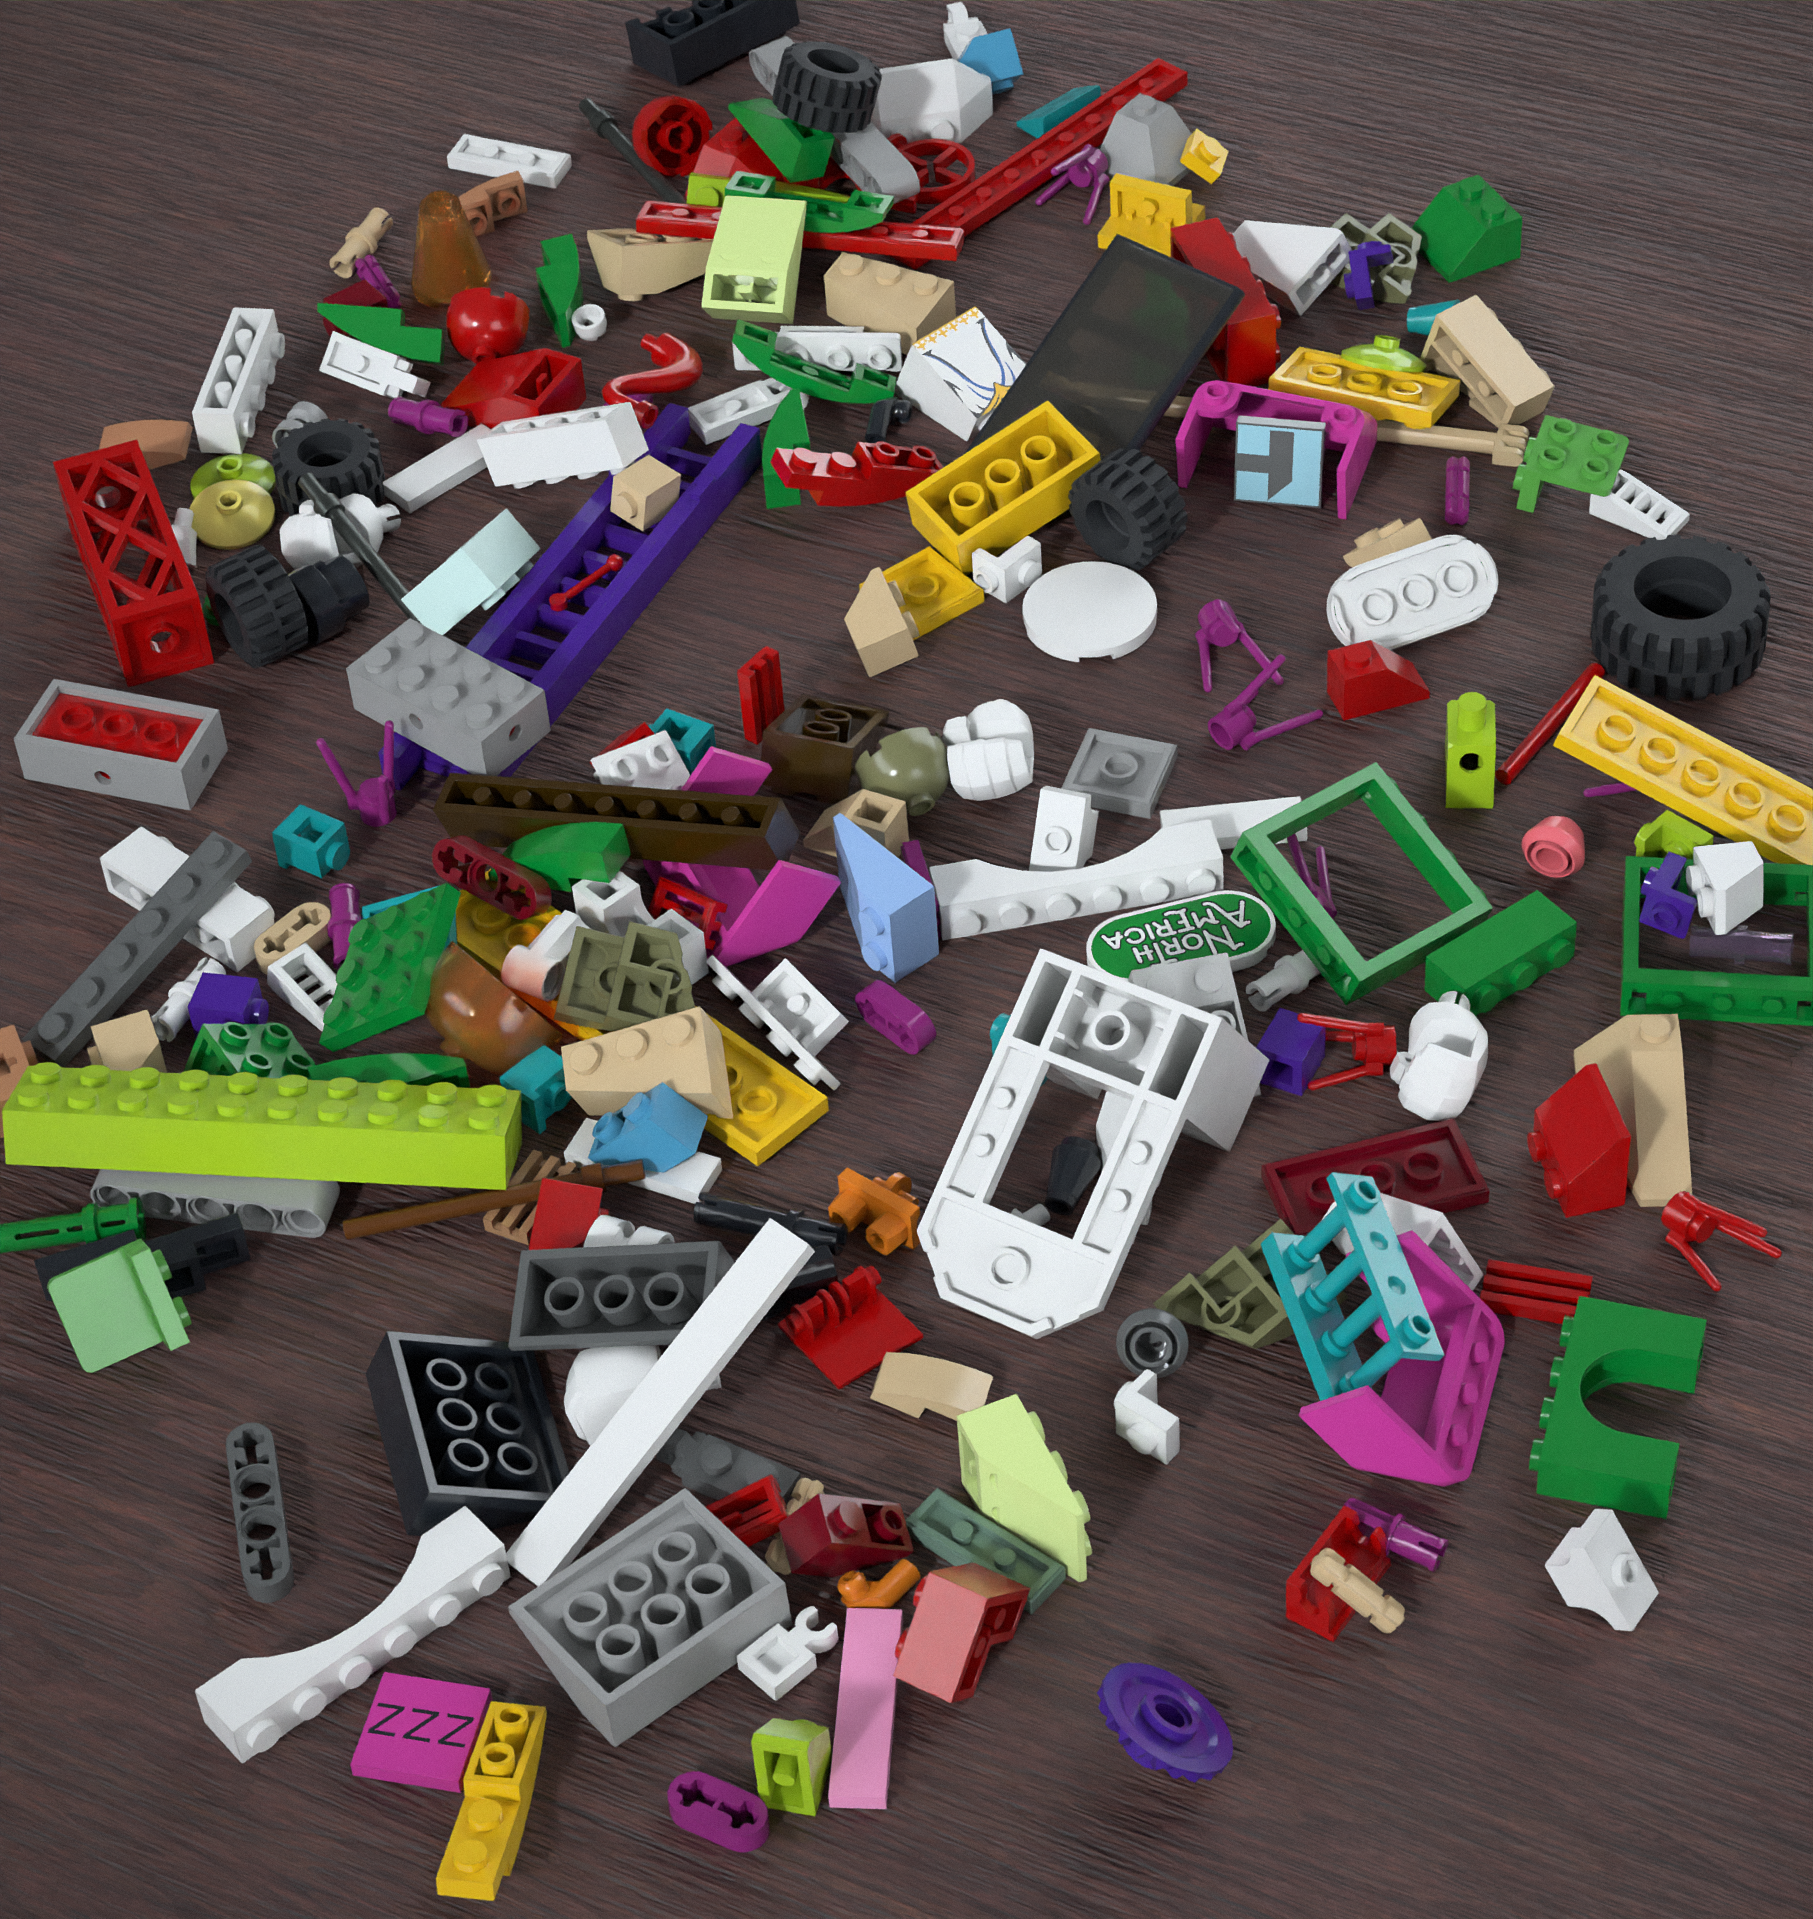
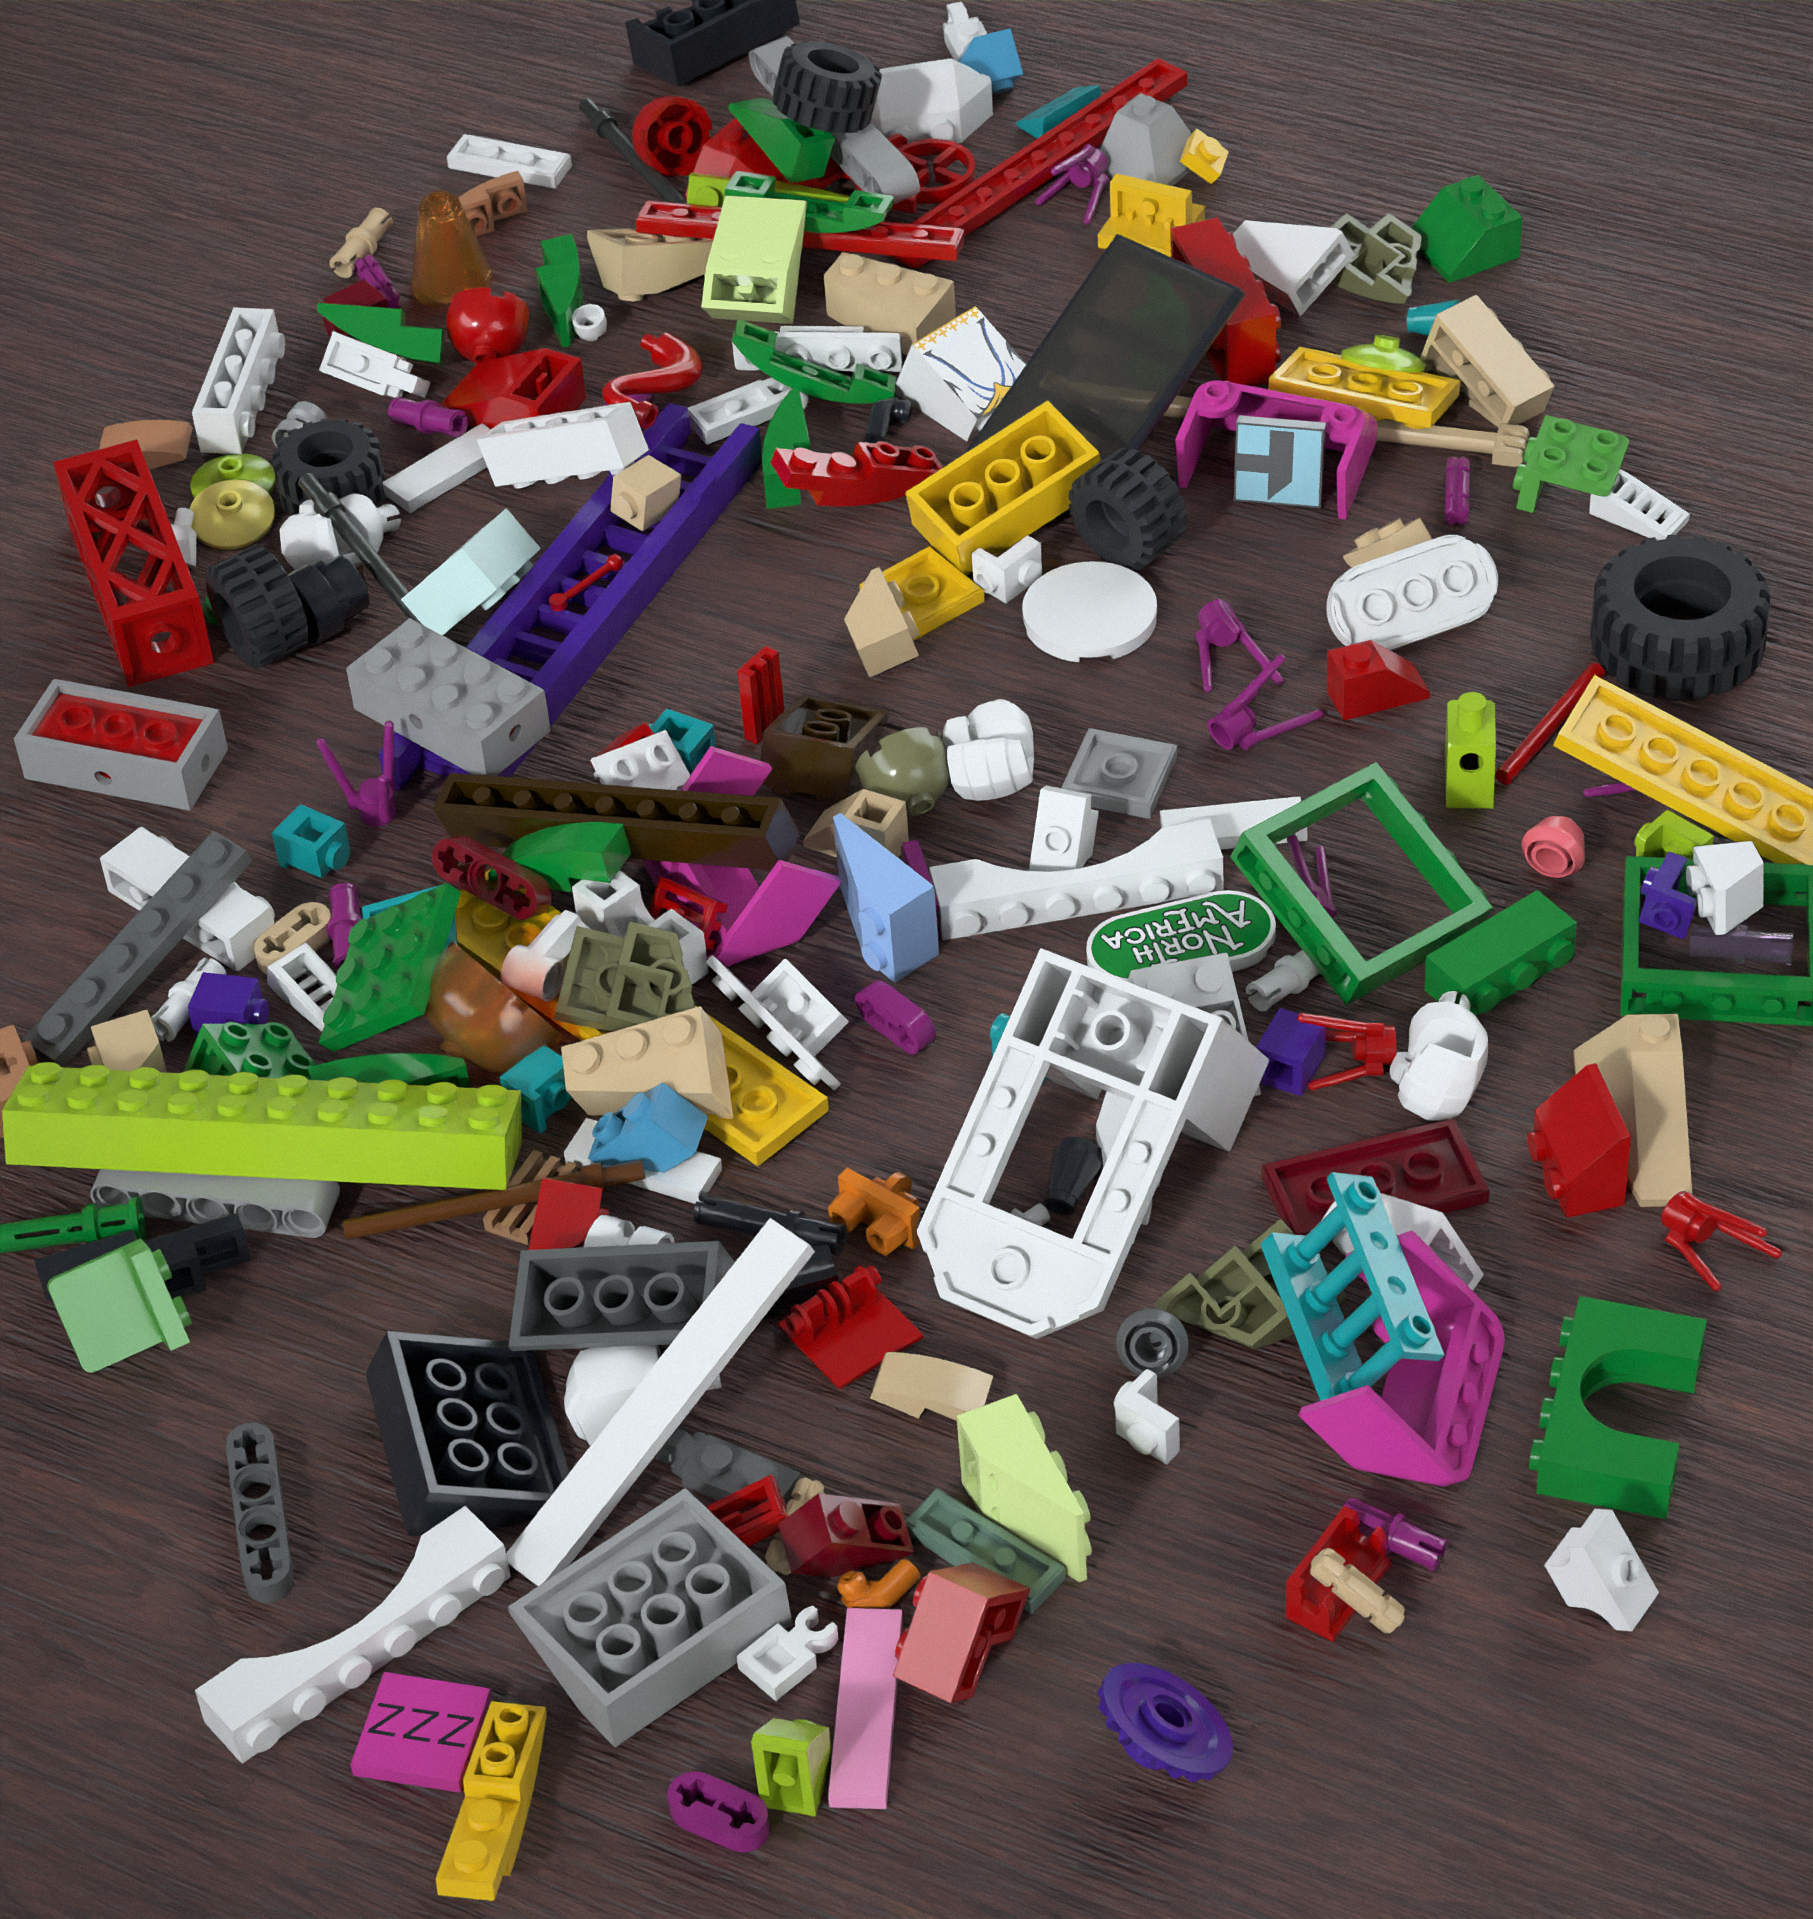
dark purple bracket [1344,241,1394,310] -> none
red tile [1480,1259,1593,1324] -> none

